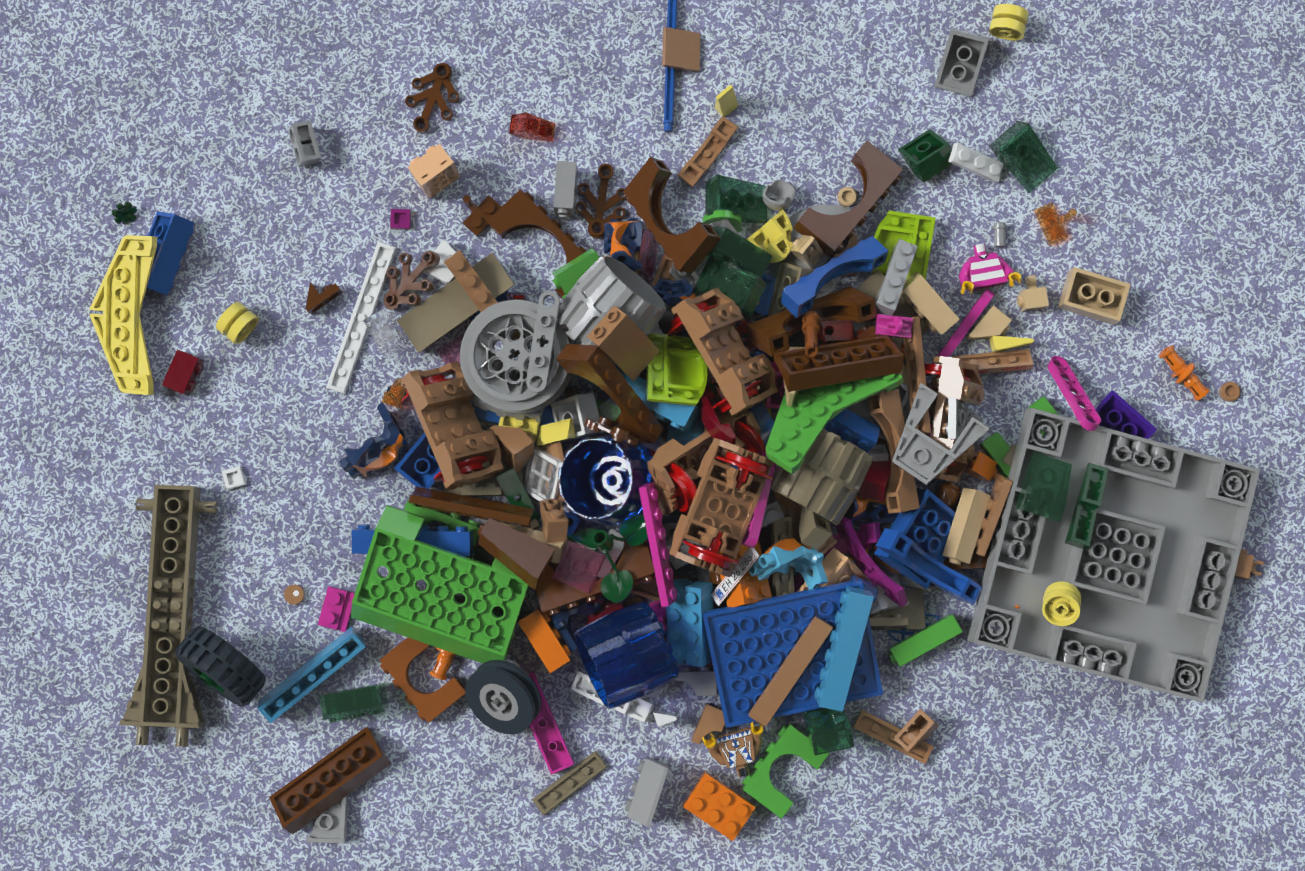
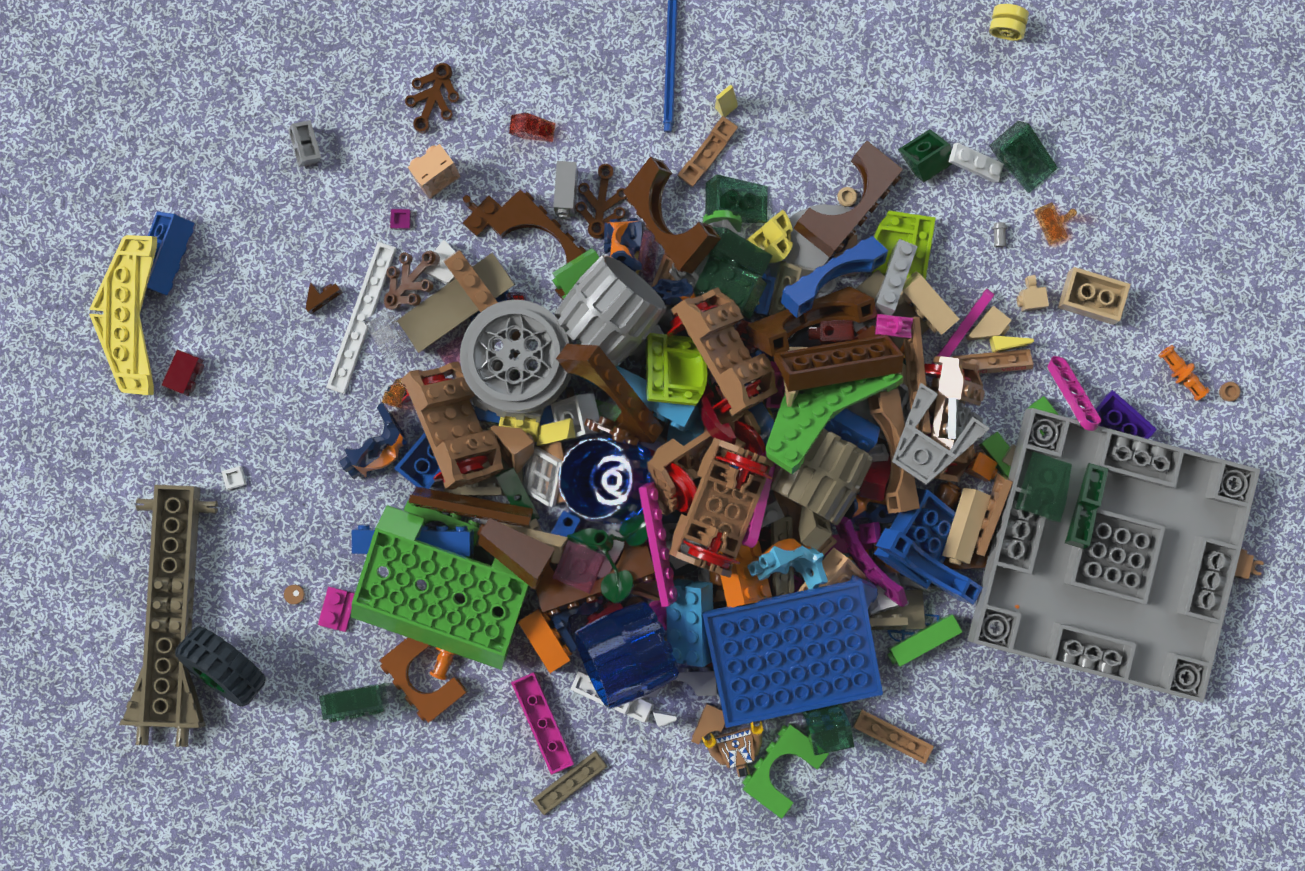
dark green plant [111,201,137,225] -> none
light yellow wheel [216,302,259,345] -> none
dark azure brick [257,626,366,723] -> none
reddish brown arch [269,727,391,834] -> none
light grey wing [306,795,348,843] -> none
black wheel [465,660,541,734] -> none
light grey piece [526,291,560,393] -> none
medium nougat slope [540,499,568,543] -> none
medium nougat panel [587,306,660,381] -> none
light grey slope [625,757,669,827] -> none
medium nougat tile [662,27,700,72] -> none
orange brick [683,771,756,841] -> none
white sticker [711,547,759,606] -> none
medium nougat tile [748,615,833,727] -> none
light grey hair [762,180,796,211] -> none
tan slope [791,235,824,269] -> none
dark orange pin [802,311,820,357] -> none
dark azure brick [815,586,874,712] -> none
medium nougat arch [893,709,939,753] -> none
light grey slope [934,27,989,96] -> none
torso [959,244,1021,294] -> none
light yellow wheel [1042,582,1081,626] -> none

